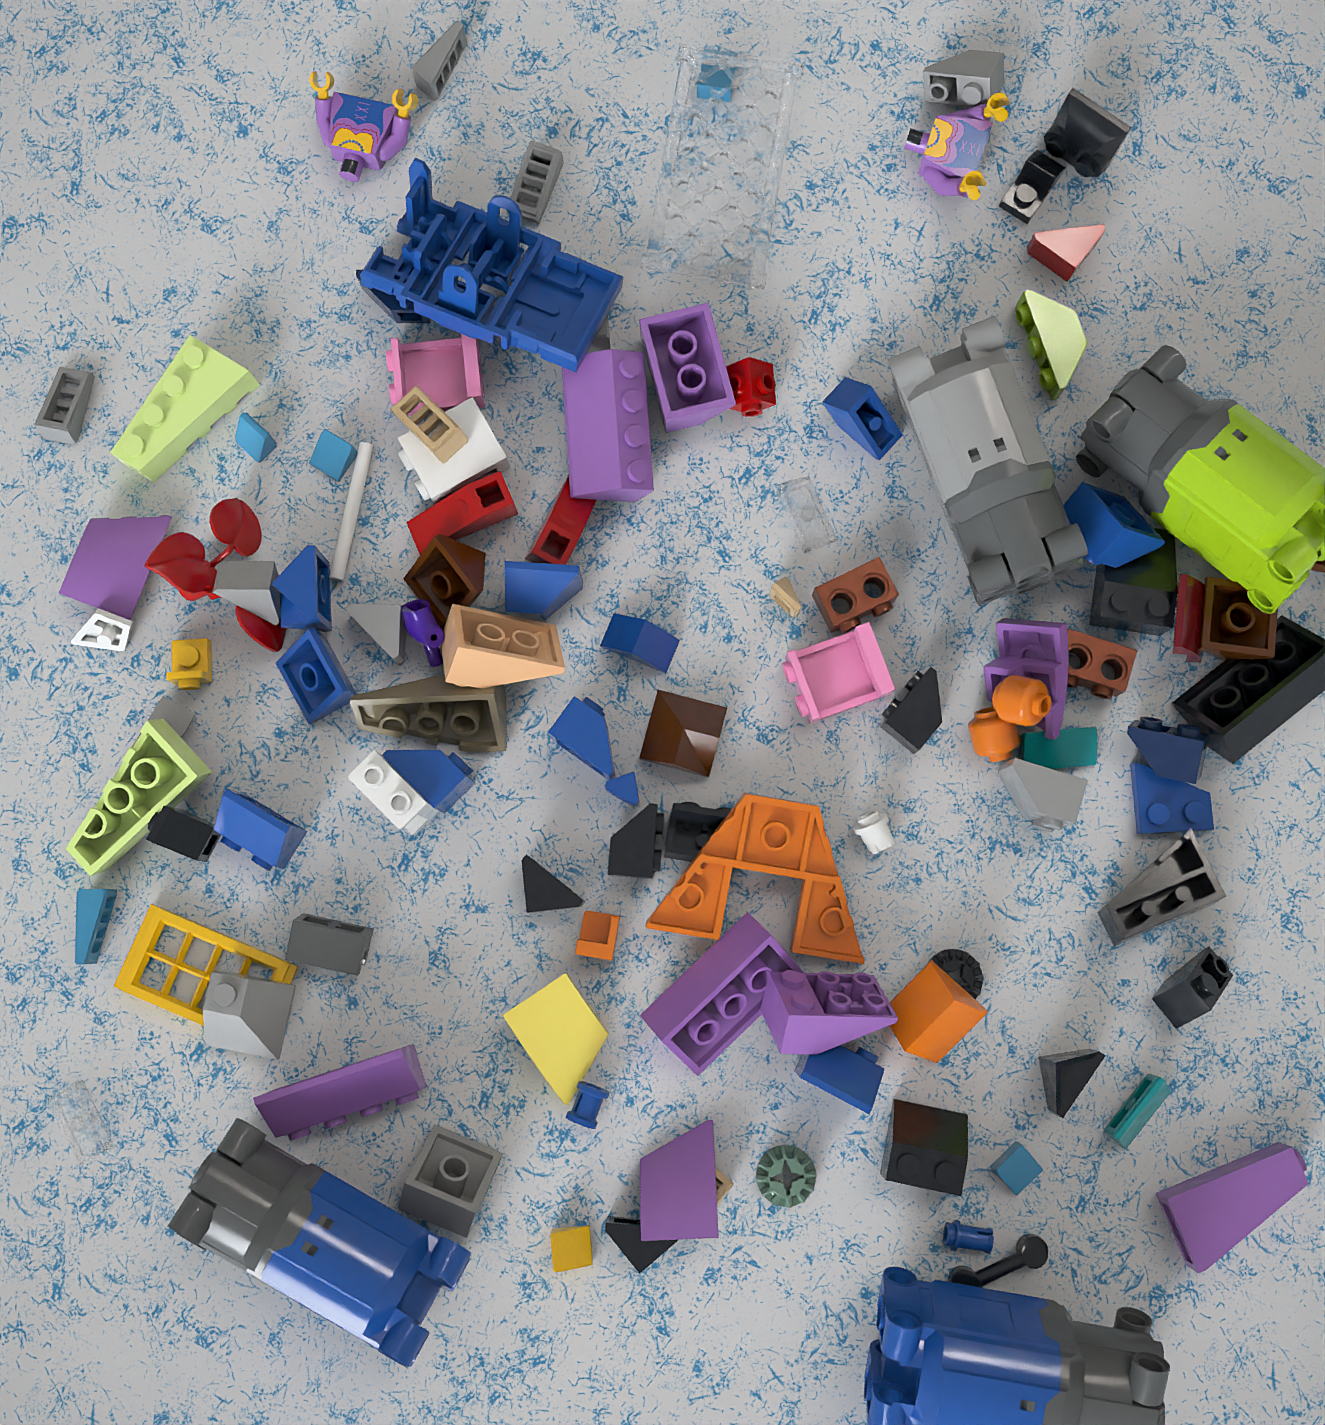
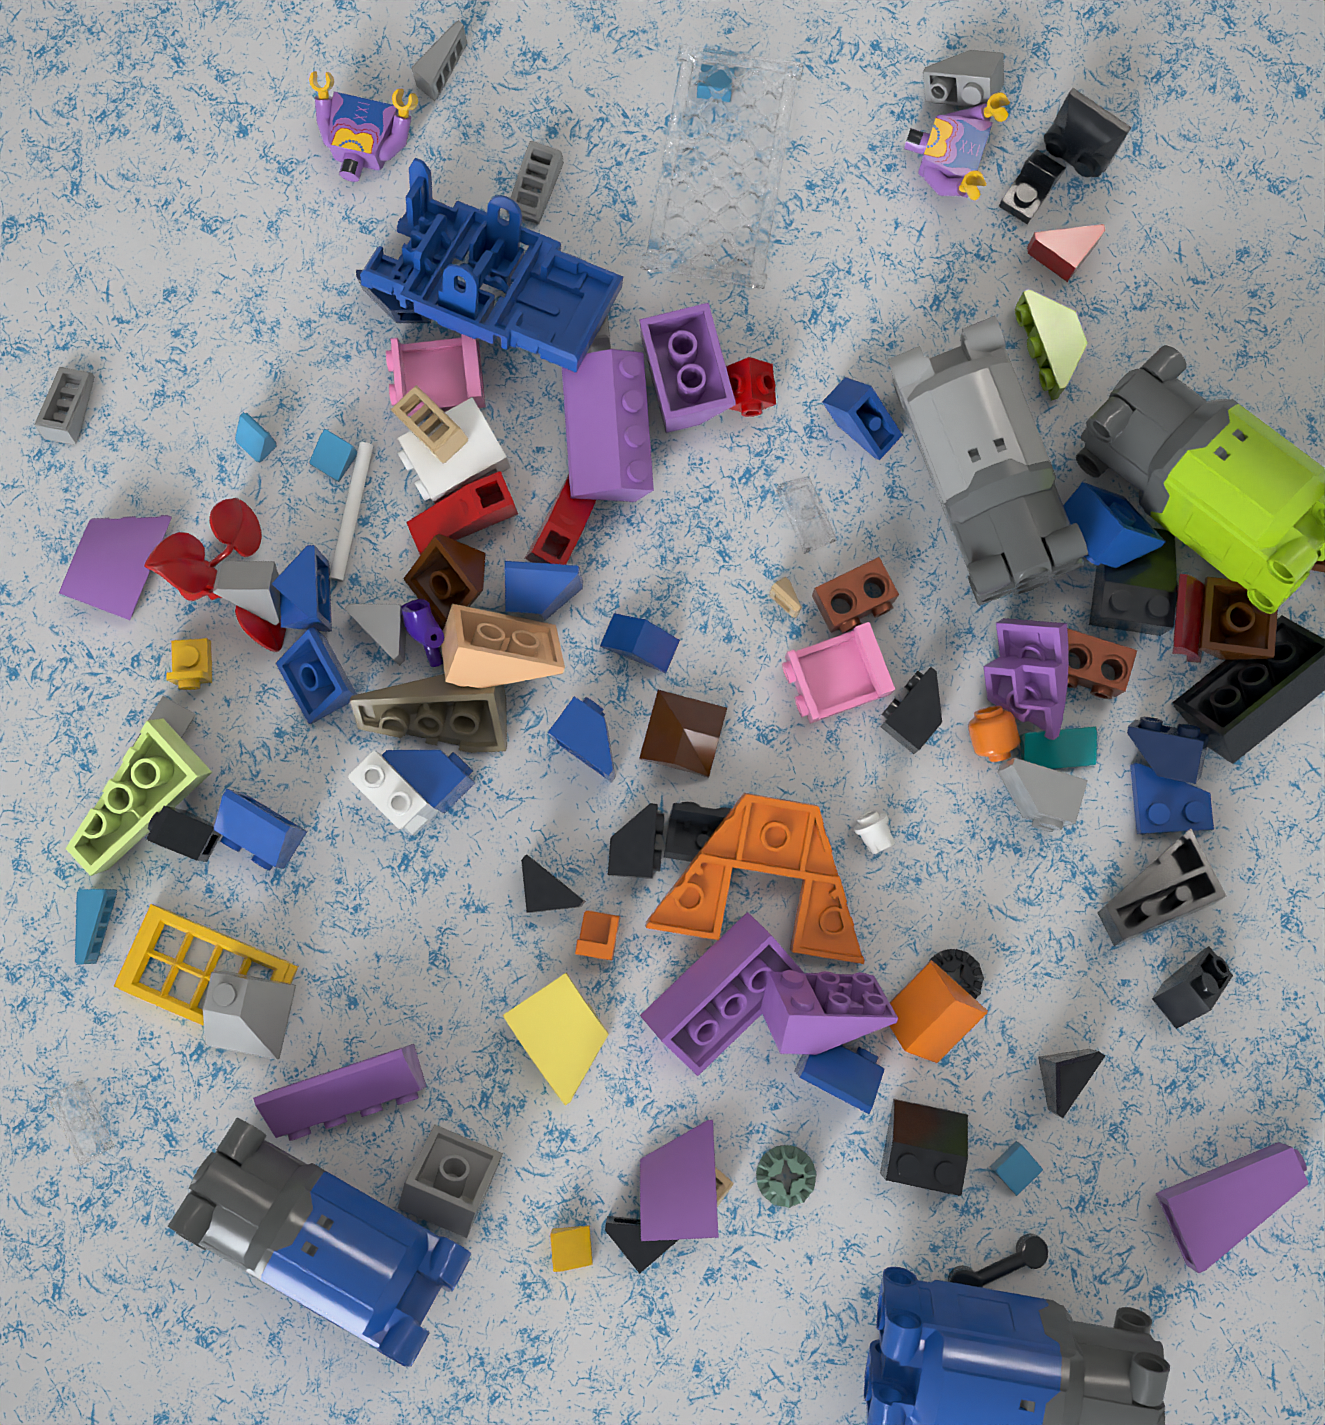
white piece [71,608,133,651] -> none
yellowish green wedge [110,335,260,483] -> none
dark grey hinge [285,913,374,976] -> none
blue bush [566,1081,610,1129] -> none
blue slope [604,771,640,808] -> none
blue pin [943,1220,994,1254] -> none
orange head [992,675,1051,727] -> none
teal slope [1104,1074,1170,1149] -> none

